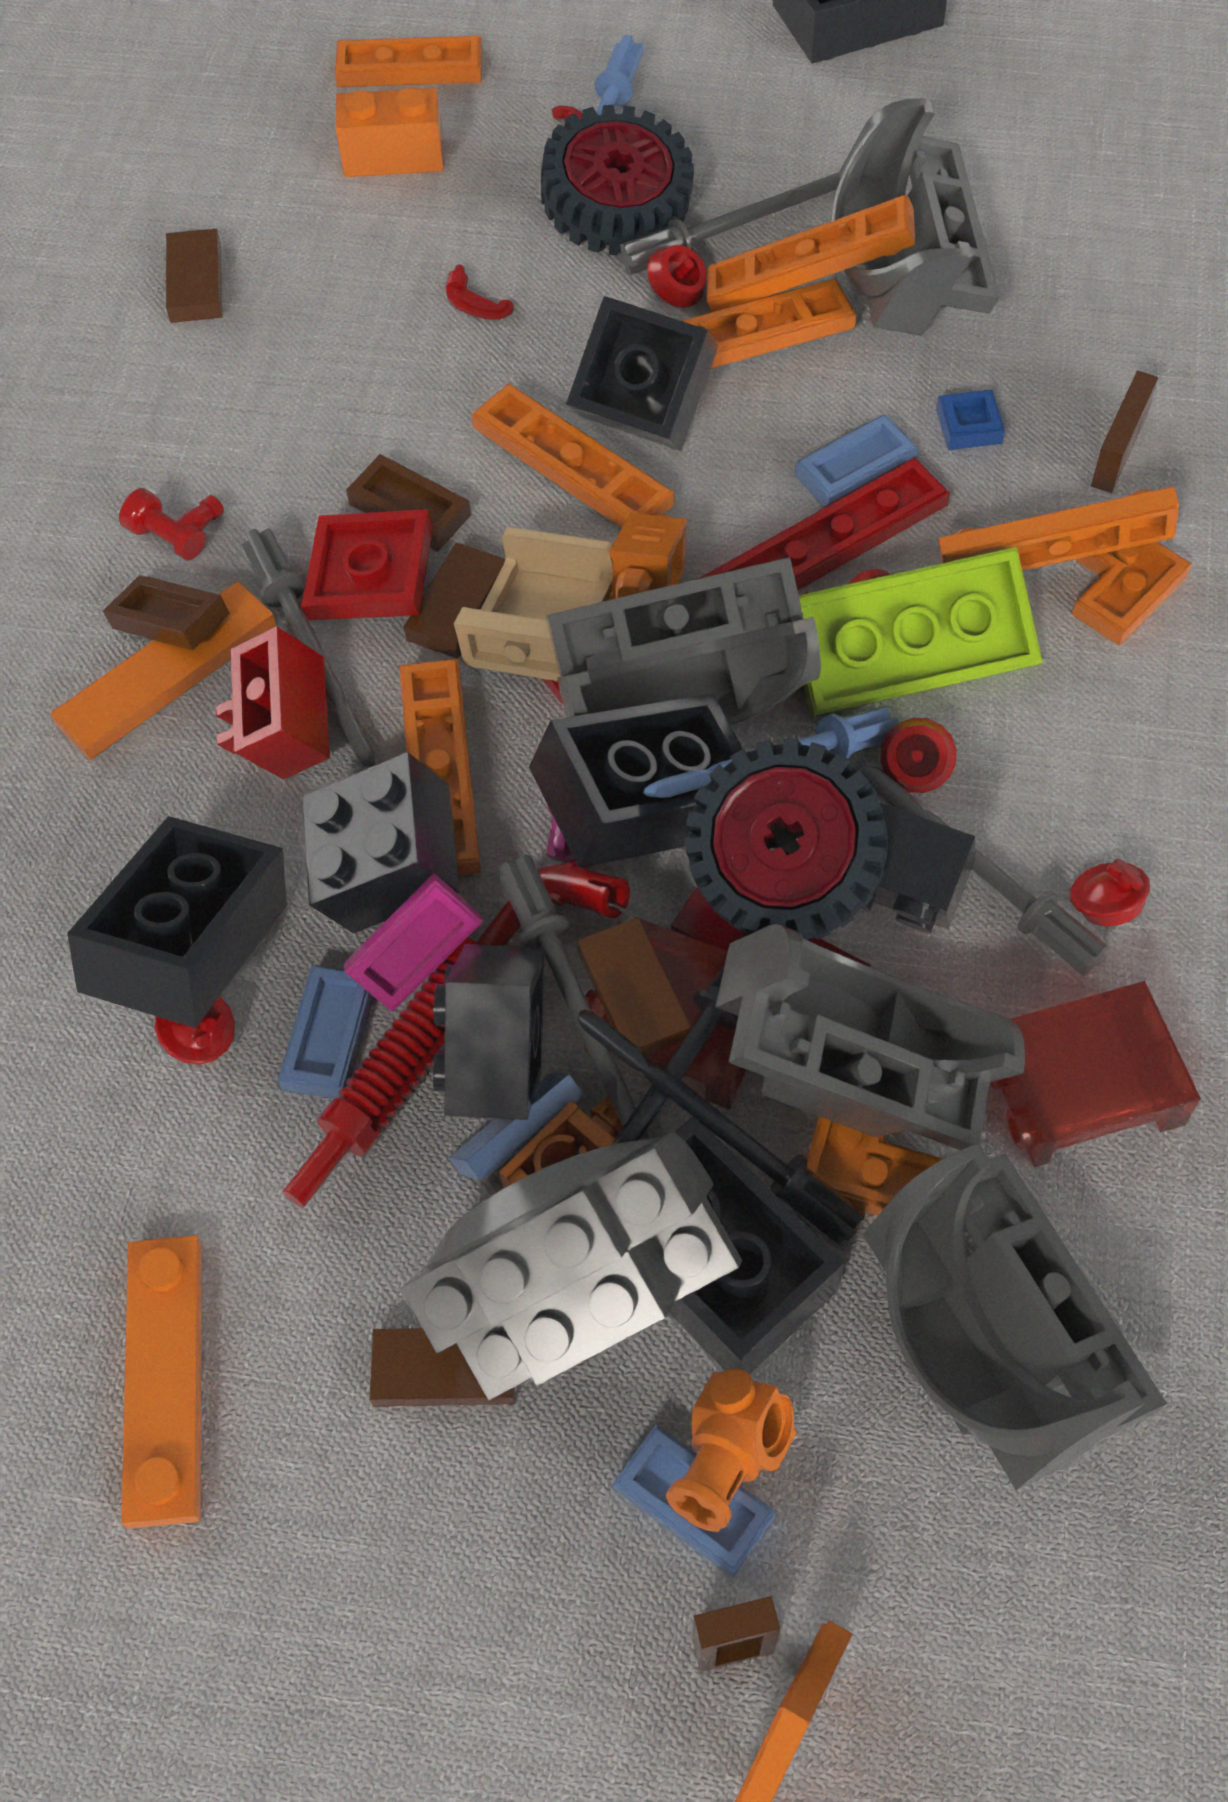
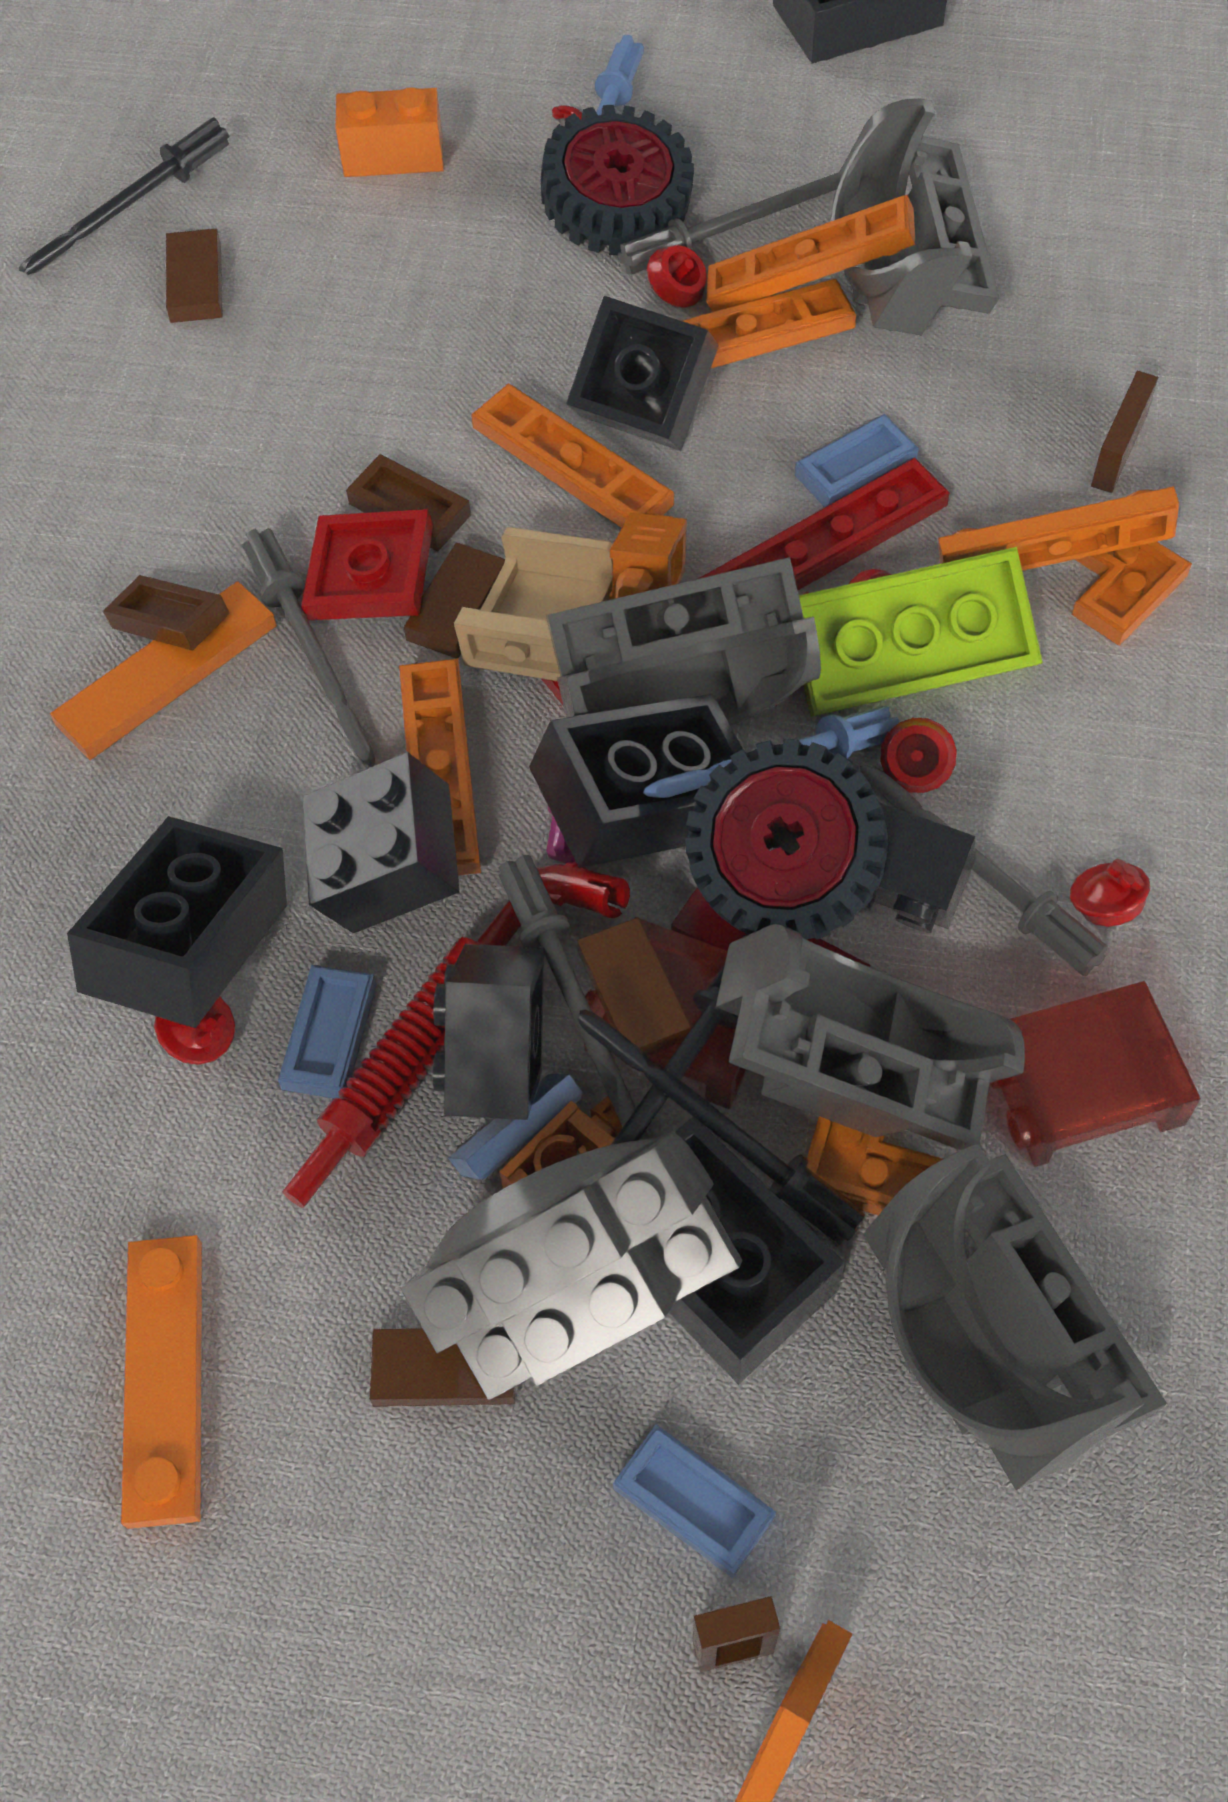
red piece [119,488,224,561] -> none
red brick [216,626,330,780] -> none
orange tile [335,36,482,87] -> none
dark pink tile [344,873,483,1012] -> none
red piece [446,264,514,320] -> none
orange connector [666,1369,797,1532] -> none
blue tile [936,389,1005,450] -> none
none -> black piece [19,117,229,275]

